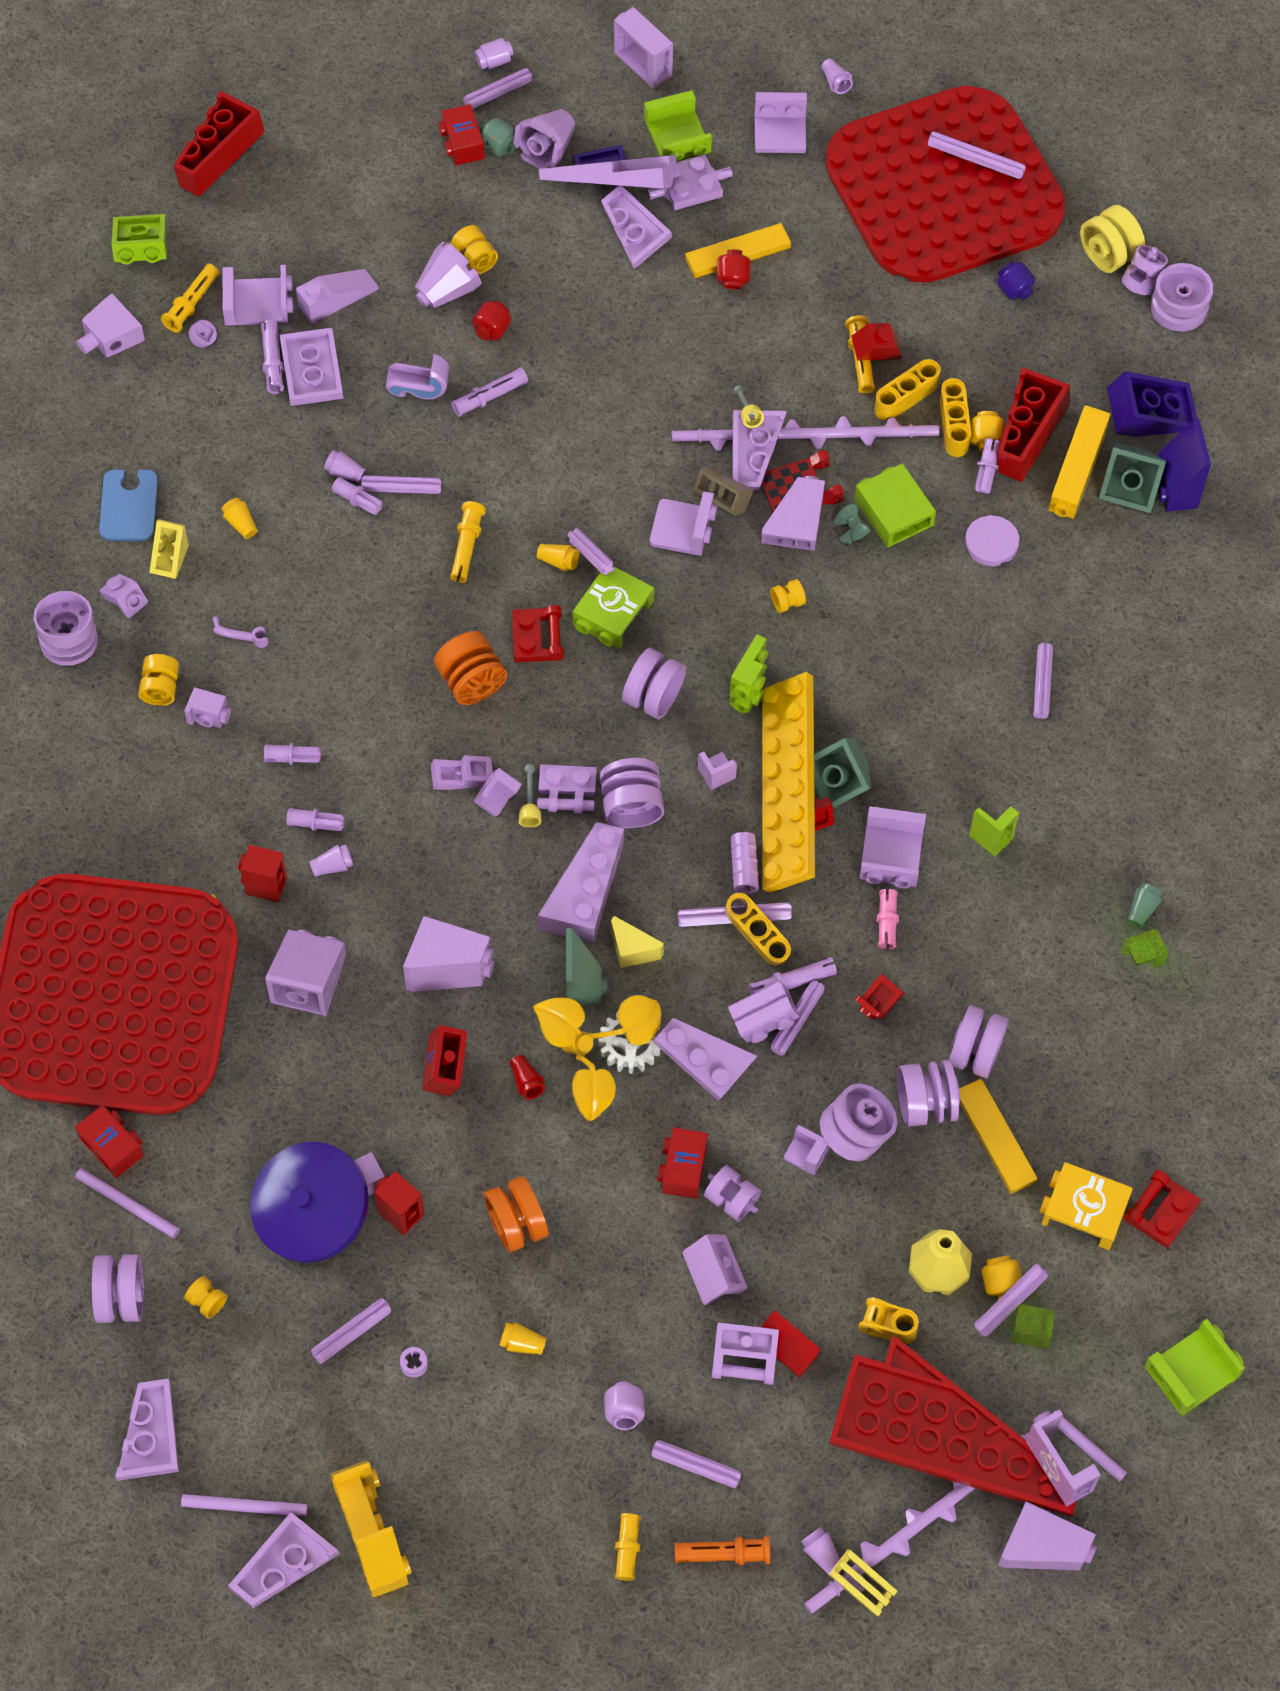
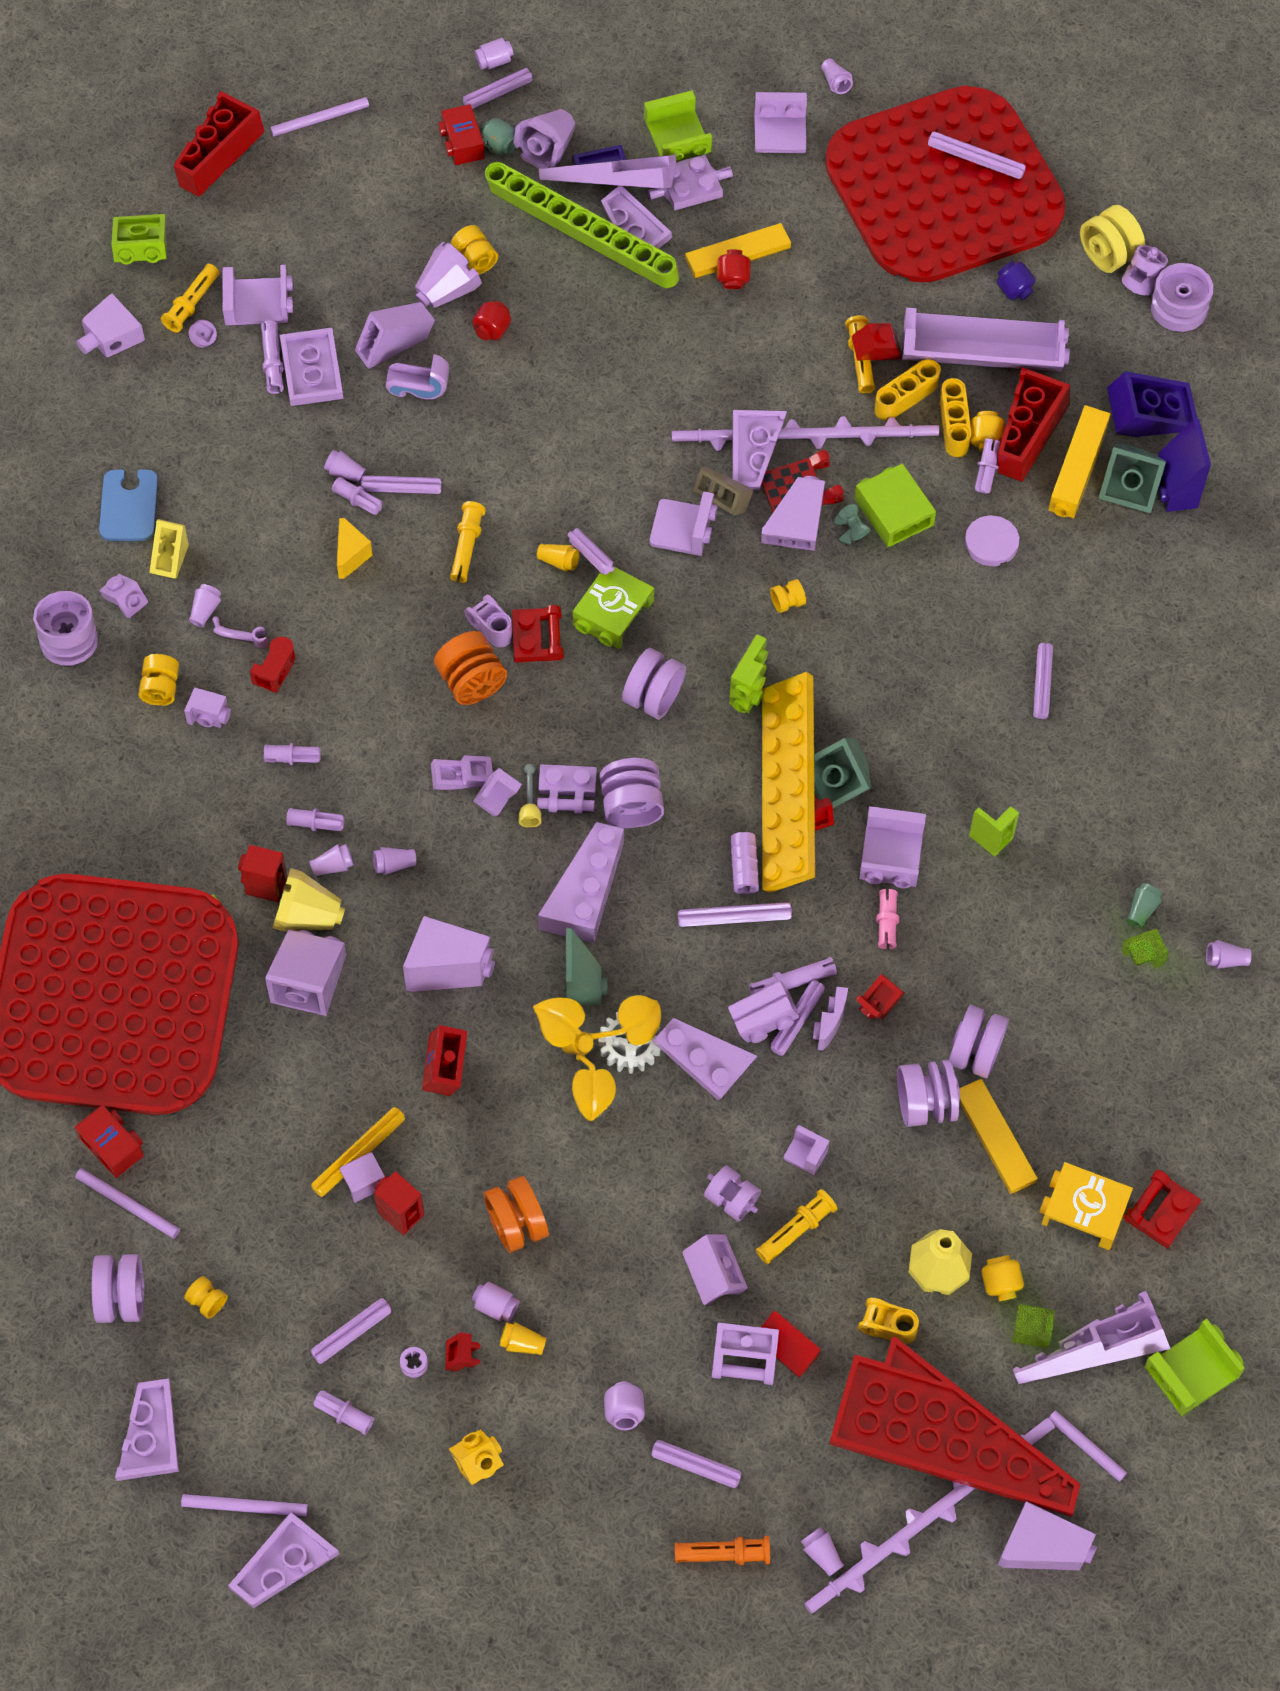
yellow cone [222,498,258,539] -> none
dark purple dish [250,1142,369,1263] -> none
lavender slope [296,269,379,324] -> none
yellow wedge [330,1460,412,1598] -> none
lavender pin [451,367,528,417] -> none
red cone [509,1055,545,1100] -> none
light yellow slope [611,916,664,968] -> none
lavender window [614,7,673,89] -> none
yellow pin [614,1513,641,1581] -> none
red brick [657,1127,708,1199] -> none
lavender panel [698,751,737,790] -> none
yellow beam [725,893,791,966] -> none
light yellow hinge [734,385,764,428] -> none
lavender wheel [819,1083,898,1162] -> none
light yellow tile [828,1549,897,1616] -> none
lavender axle [974,1264,1048,1337] -> none
lavender panel [1026,1409,1101,1507] -> none
none -> lavender cone [188,584,221,627]
none -> red leg [250,637,295,693]
none -> lavender bar [270,97,369,137]
none -> light yellow cone [272,868,345,932]
none -> yellow axle [311,1107,405,1197]
none -> lavender axle [313,1390,375,1435]
none -> yellow slope [337,518,373,579]
none -> lavender slope [355,302,435,369]
none -> lavender cone [373,847,416,875]
none -> red tile [445,1332,481,1372]
none -> yellow brick [449,1429,504,1485]
none -> lavender piece [464,594,513,648]
none -> lavender brick [472,1281,520,1323]
none -> lime beam [485,162,679,288]
none -> yellow pin [755,1189,838,1265]
none -> lavender slope [813,987,848,1050]
none -> lavender panel [902,308,1070,372]
none -> lavender wedge [1013,1291,1170,1384]
none -> lavender cone [1206,940,1251,969]

